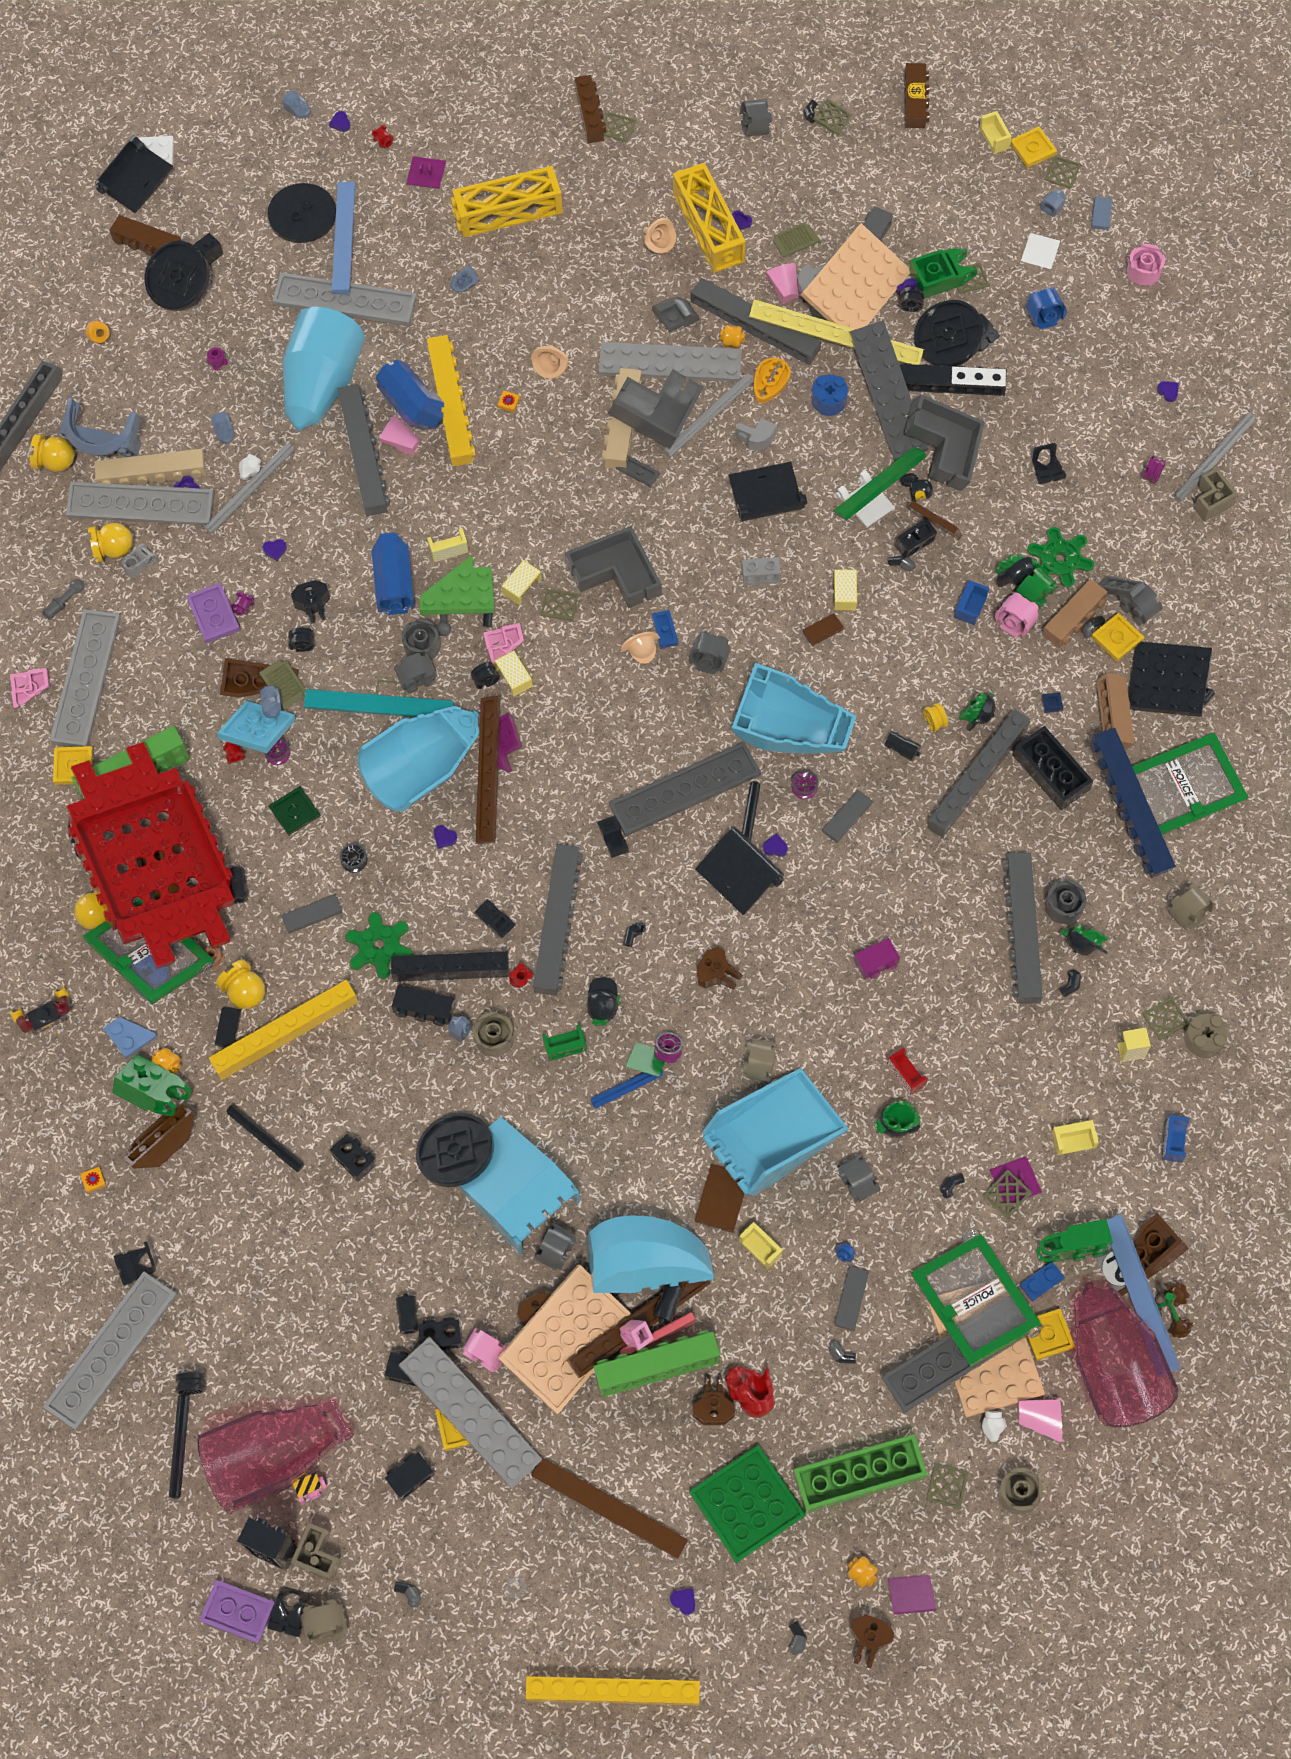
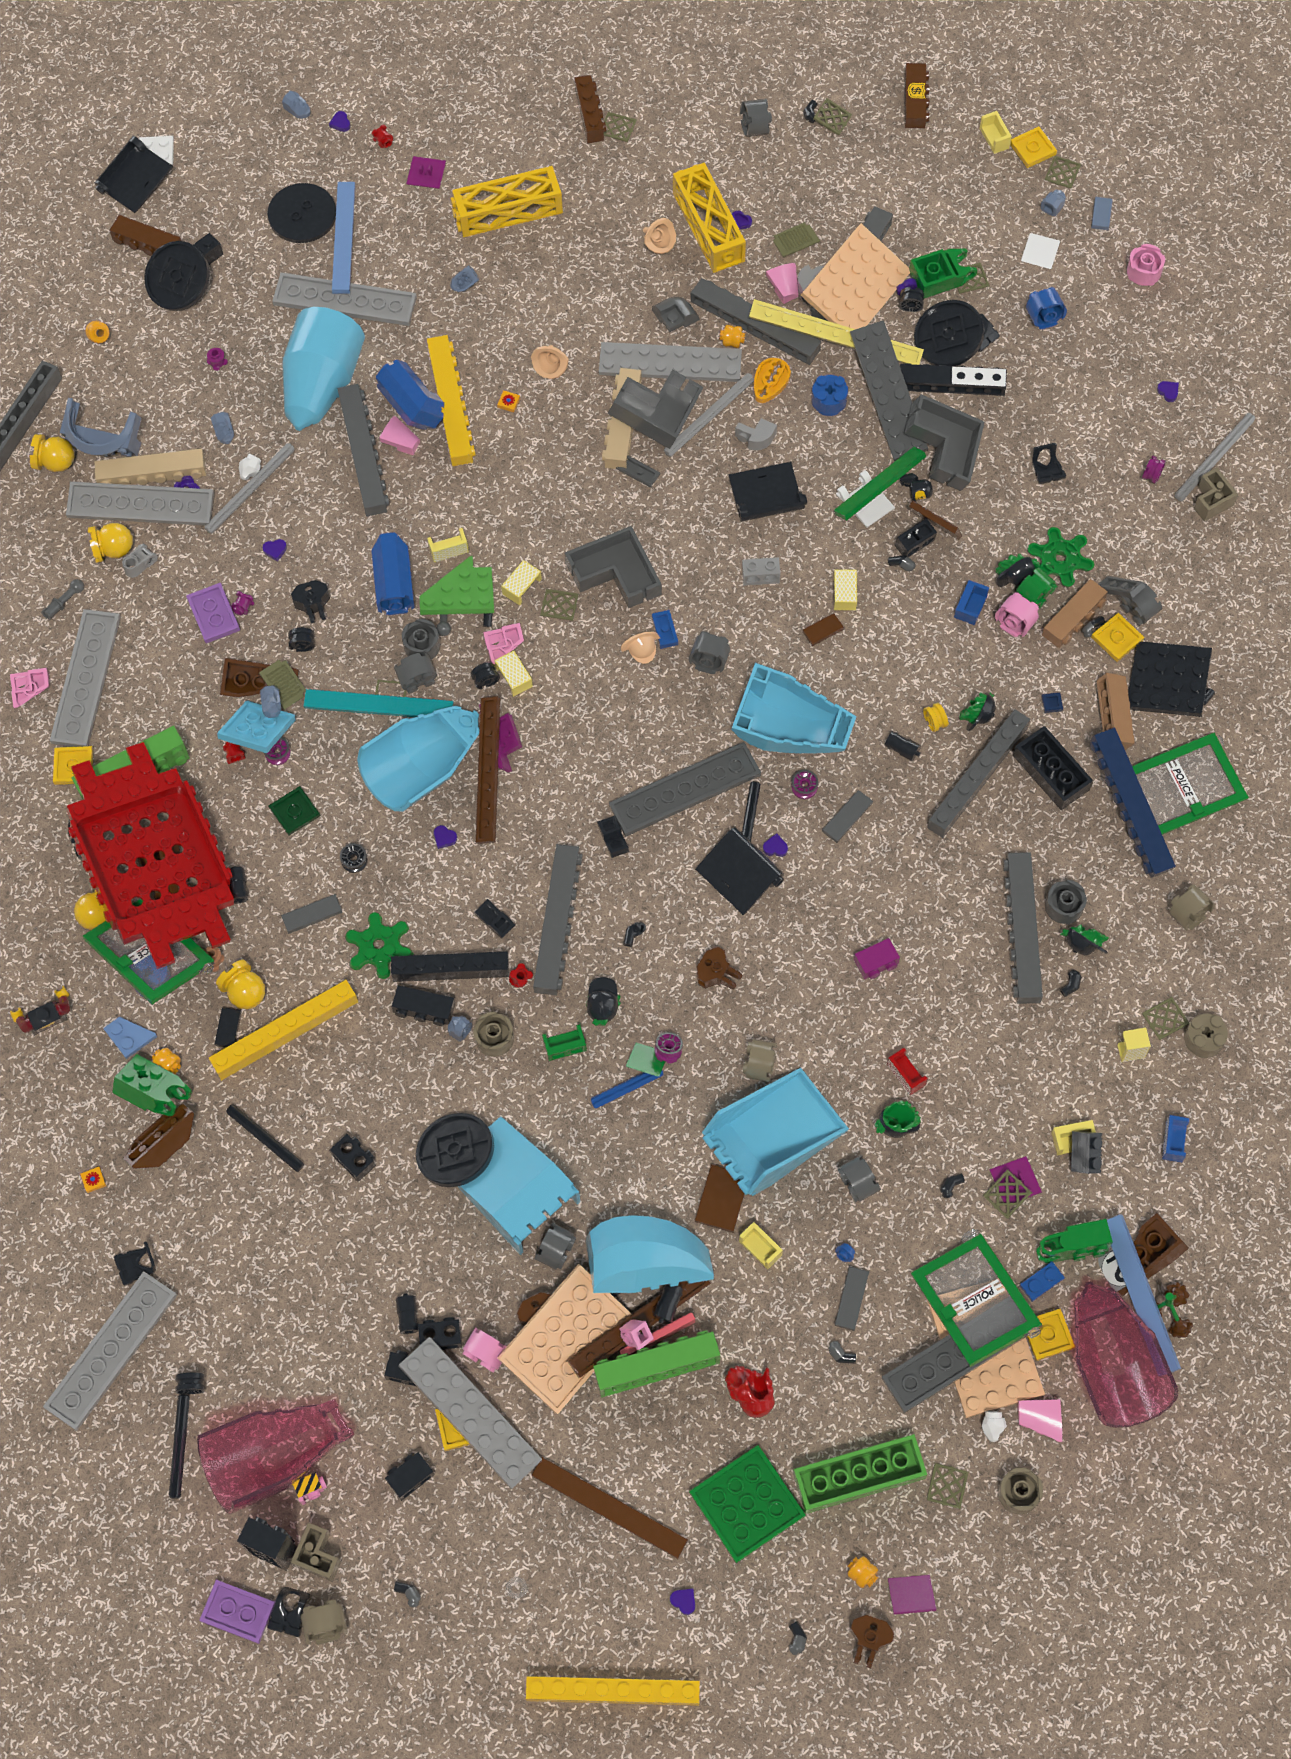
reddish brown hinge [693,1378,735,1426] -> none
none -> black brick [1071,1131,1102,1174]

